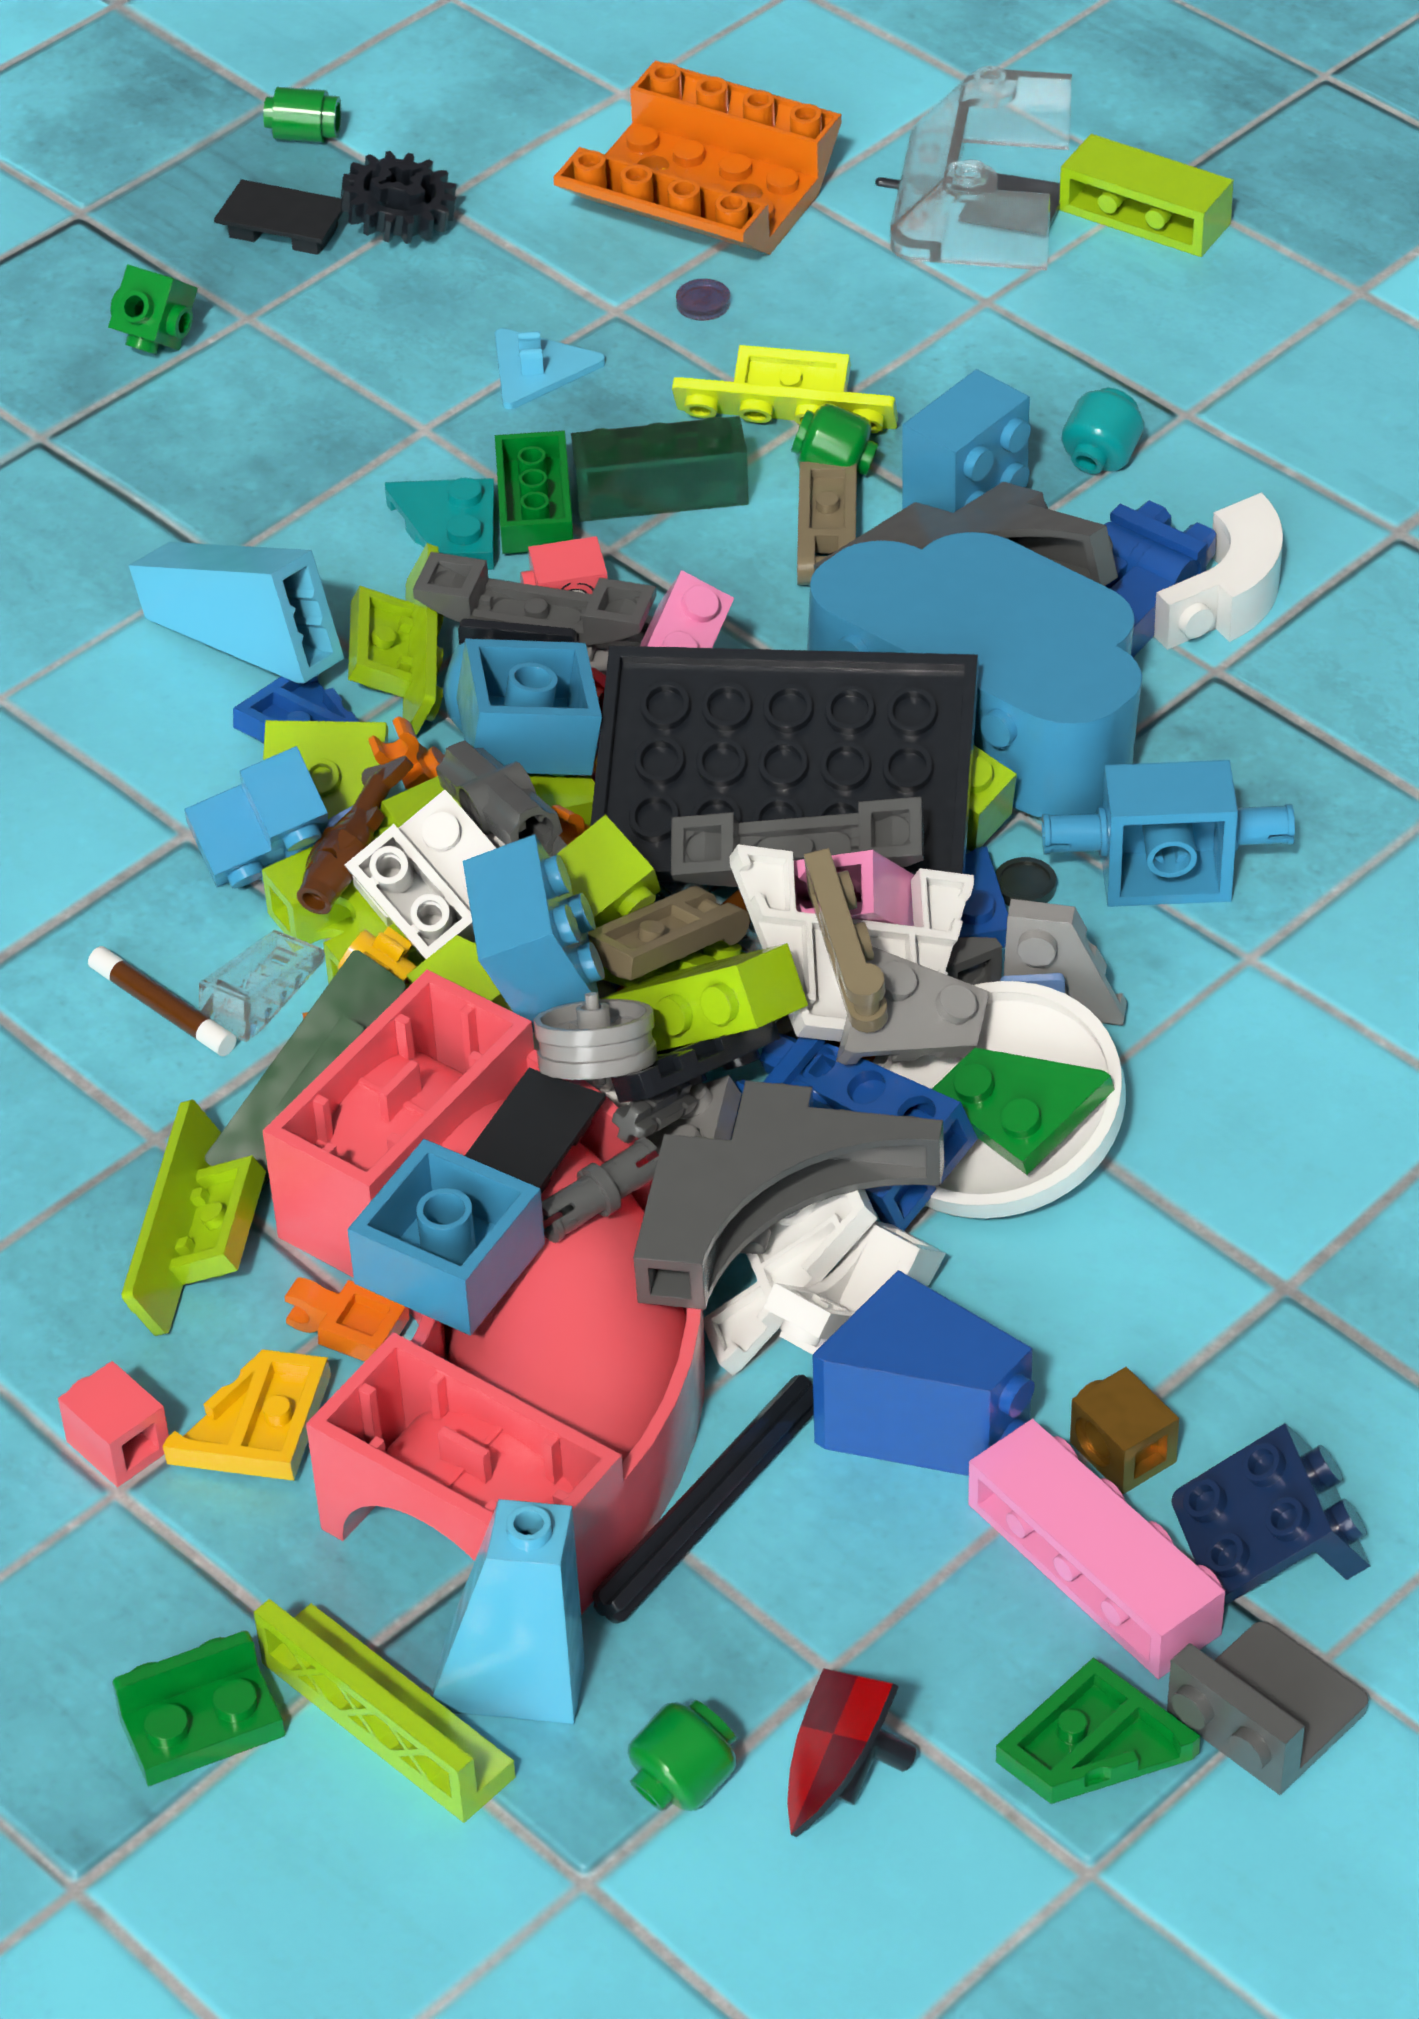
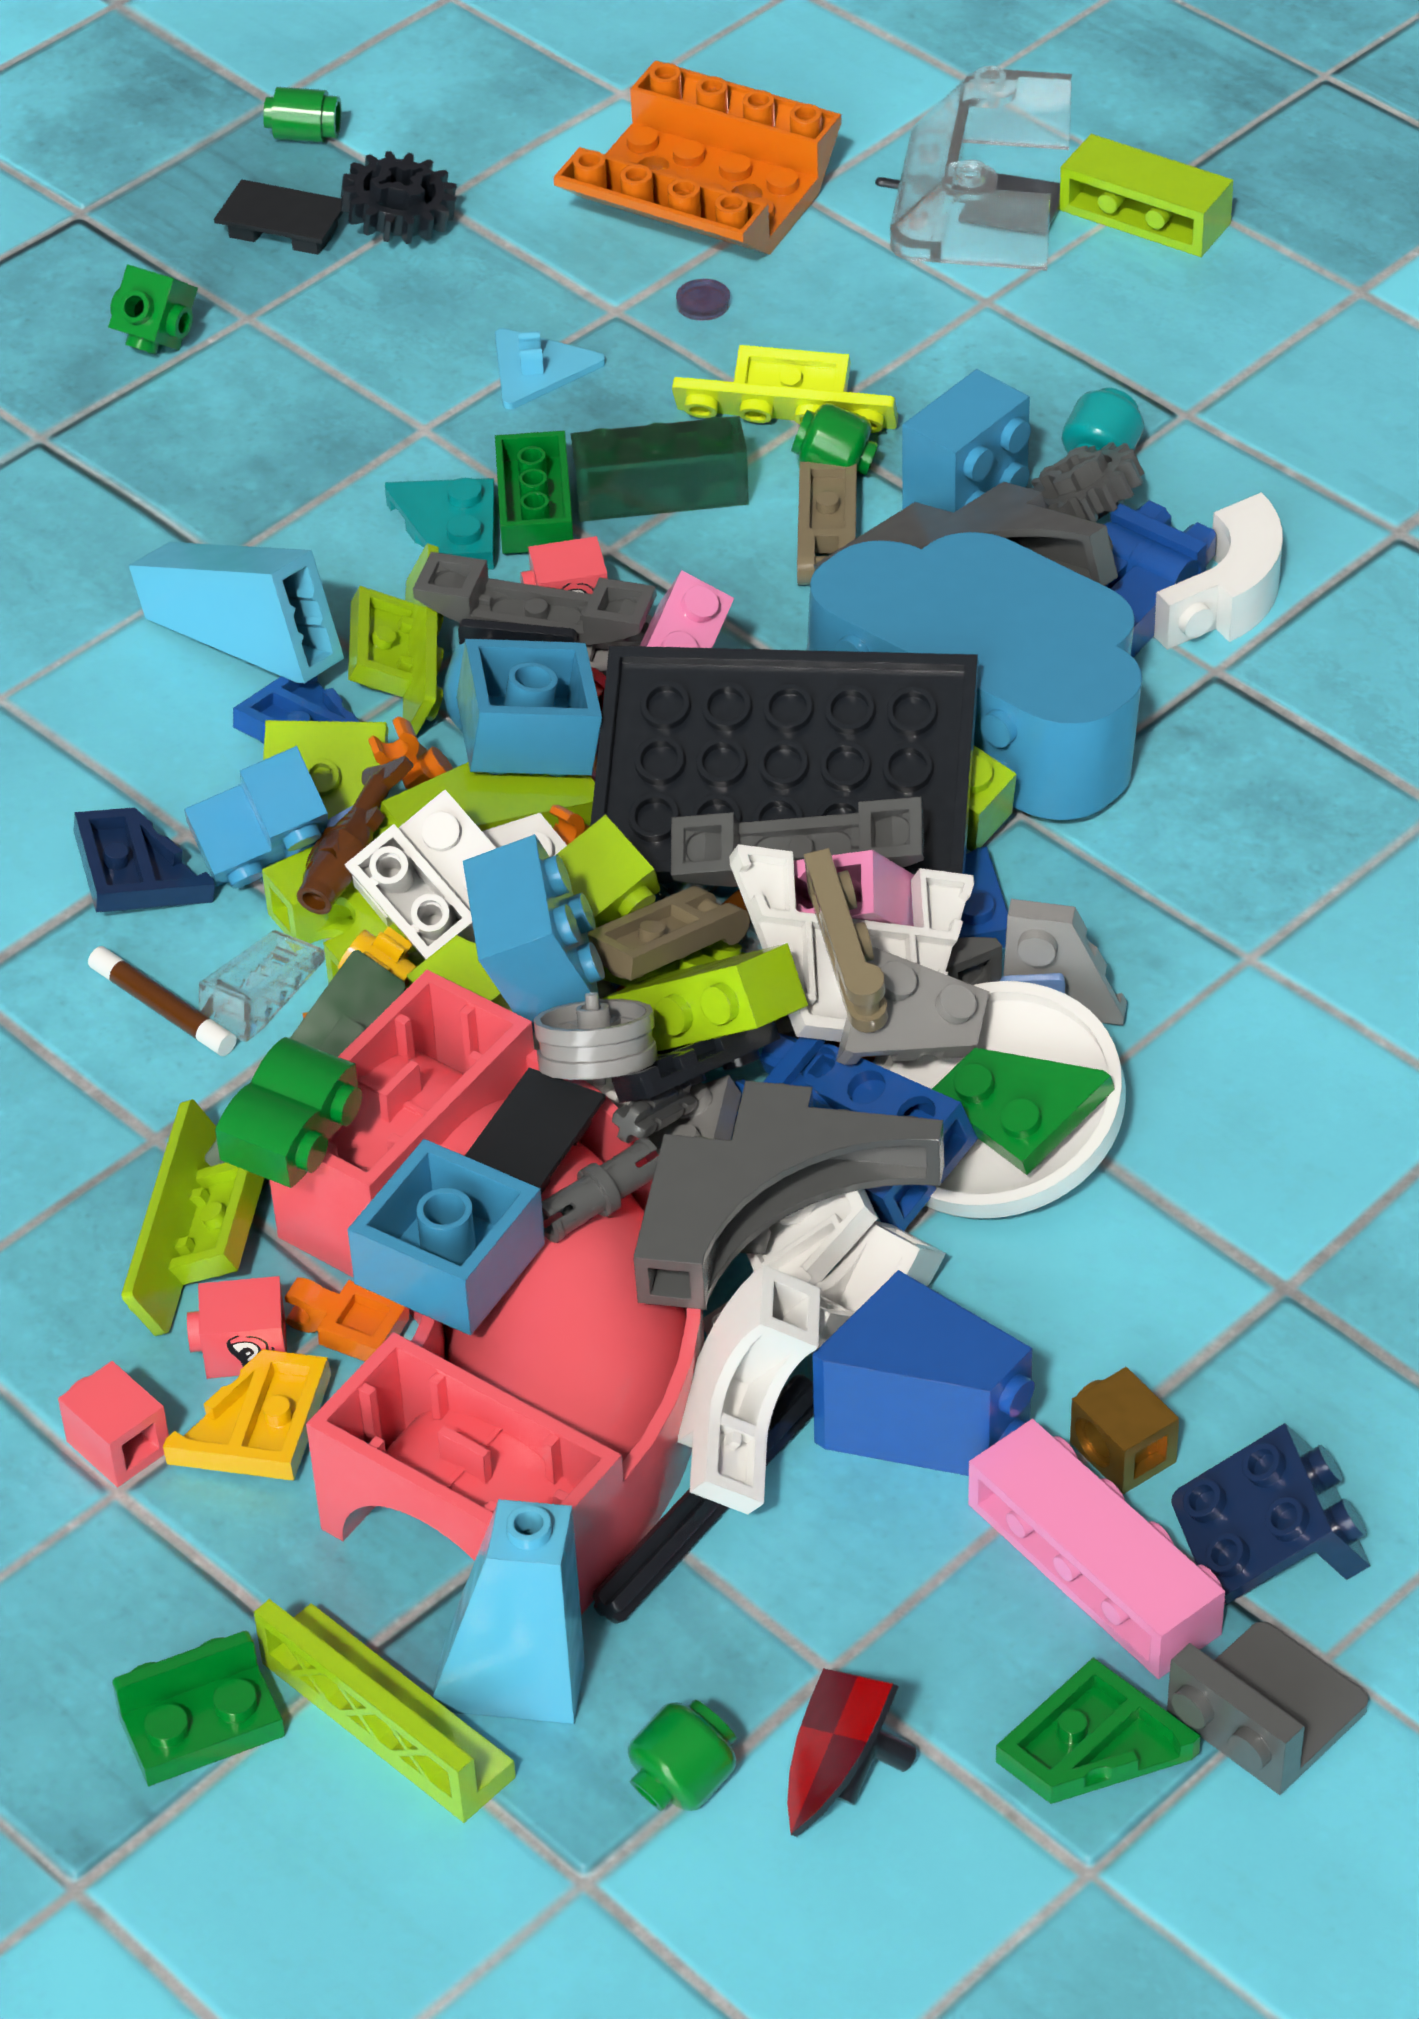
dark grey piece [436,740,563,854] -> none
pearl dark grey piece [995,857,1056,906] -> none
dark azure brick [1042,760,1295,907] -> none
none -> dark blue wing [73,807,215,913]
none -> coral brick [187,1276,287,1379]
none -> green brick [215,1037,362,1188]
none -> white arch [677,1264,821,1514]
none -> dark grey gear [1030,442,1145,522]

